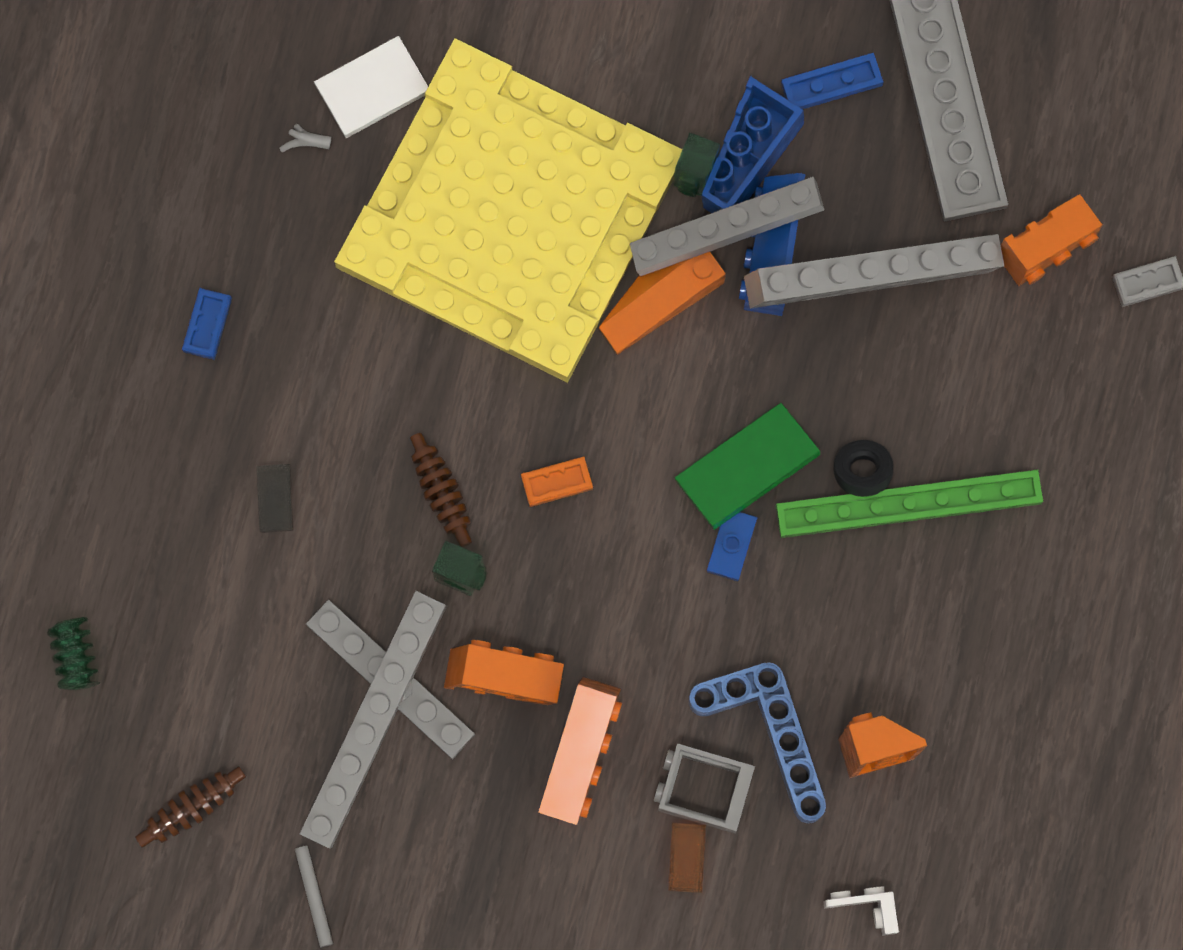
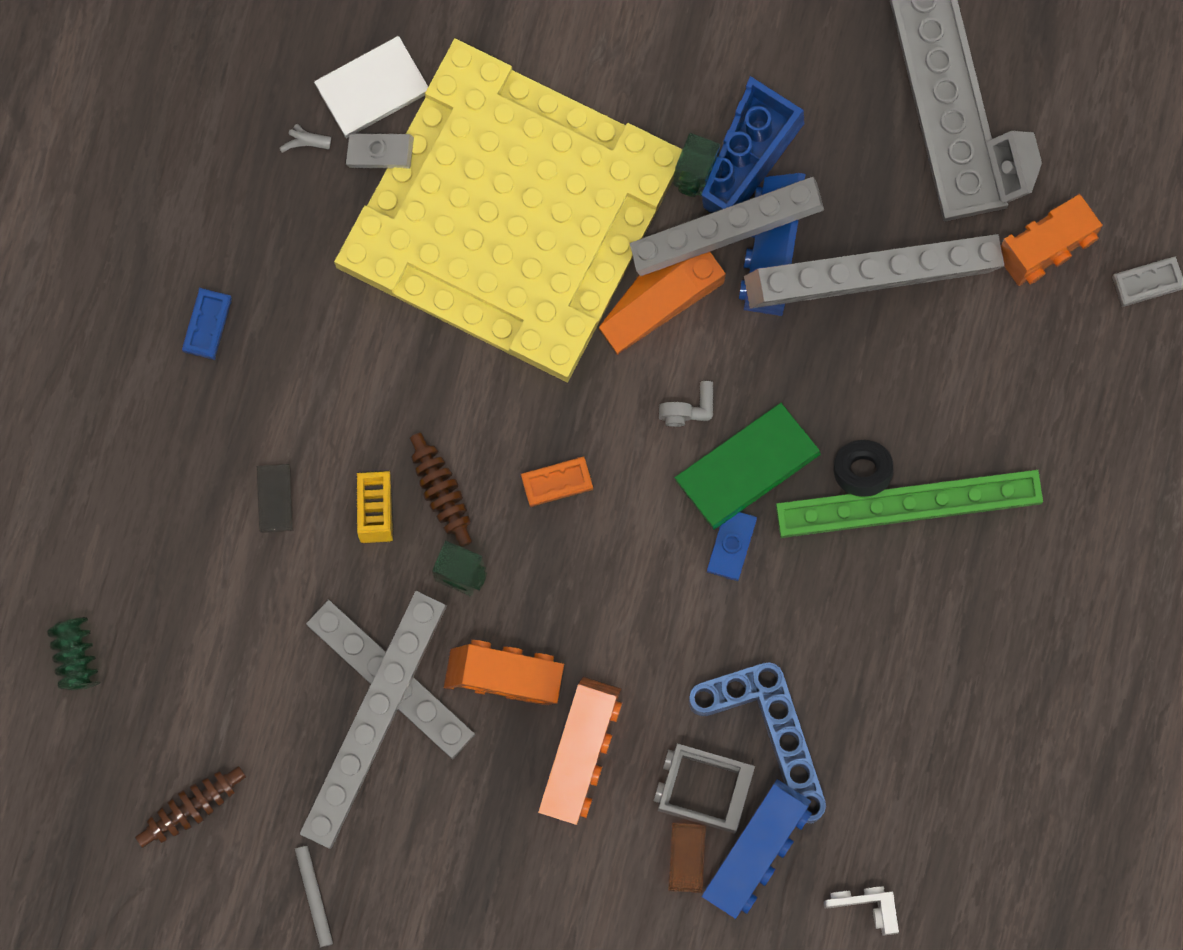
blue plate [781,53,883,109] -> none
orange slope [838,712,927,778] -> none
none -> light grey plate [346,134,414,169]
none -> yellow slope [357,471,393,543]
none -> light grey plate [659,381,713,427]
none -> blue brick [701,779,812,919]
none -> light grey slope [986,131,1042,204]

